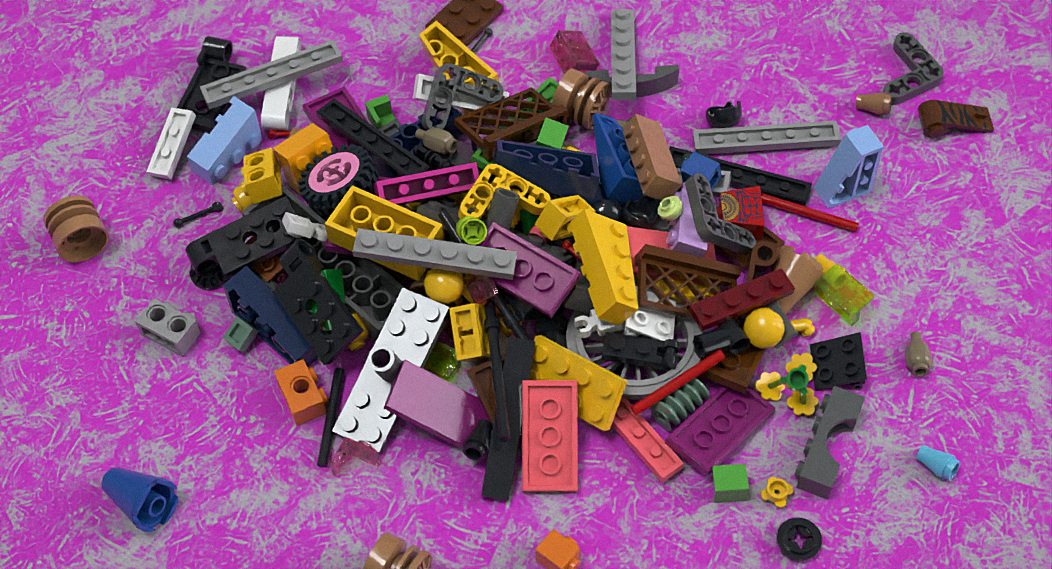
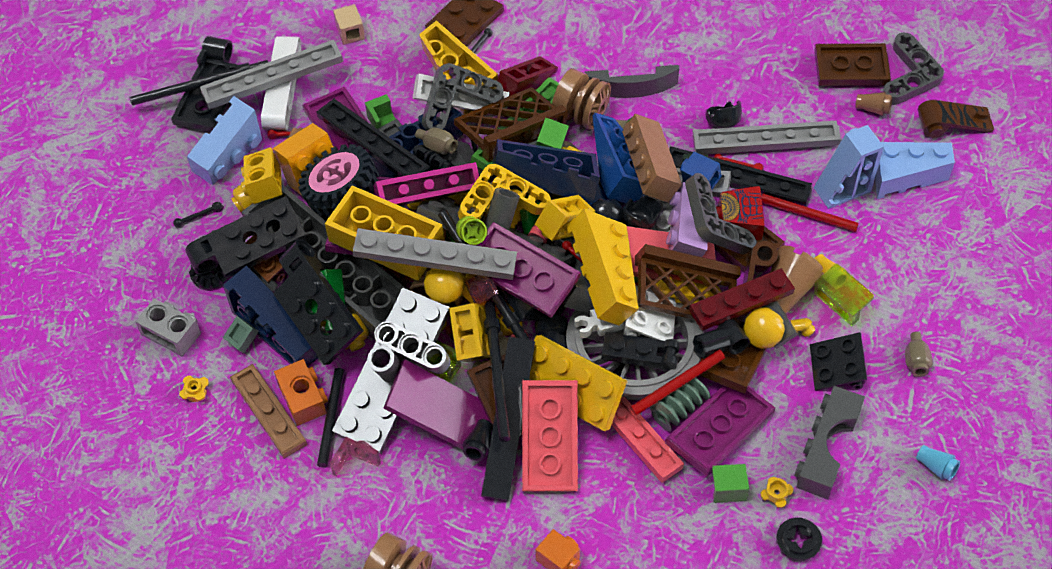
medium nougat wheel [43,195,109,263] -> none
blue cone [102,467,178,532] -> none
white plate [146,108,196,180] -> none
white plate [282,212,328,242] -> none
clear pink bracket [550,30,600,74] -> none
light grey plate [611,8,636,100] -> none
yellowish green plate [658,196,683,221] -> none
yellow plant [755,353,819,416] -> none
none -> black bar [130,60,268,106]
none -> yellow plate [179,375,209,402]
none -> medium nougat tile [230,364,307,458]
none -> tan brick [333,4,365,45]
none -> light grey beam [374,321,450,374]
none -> dark red slope [497,56,558,107]
none -> red hinge [714,154,763,170]
none -> reddish brown plate [814,43,891,86]
none -> light blue wedge [875,142,955,199]

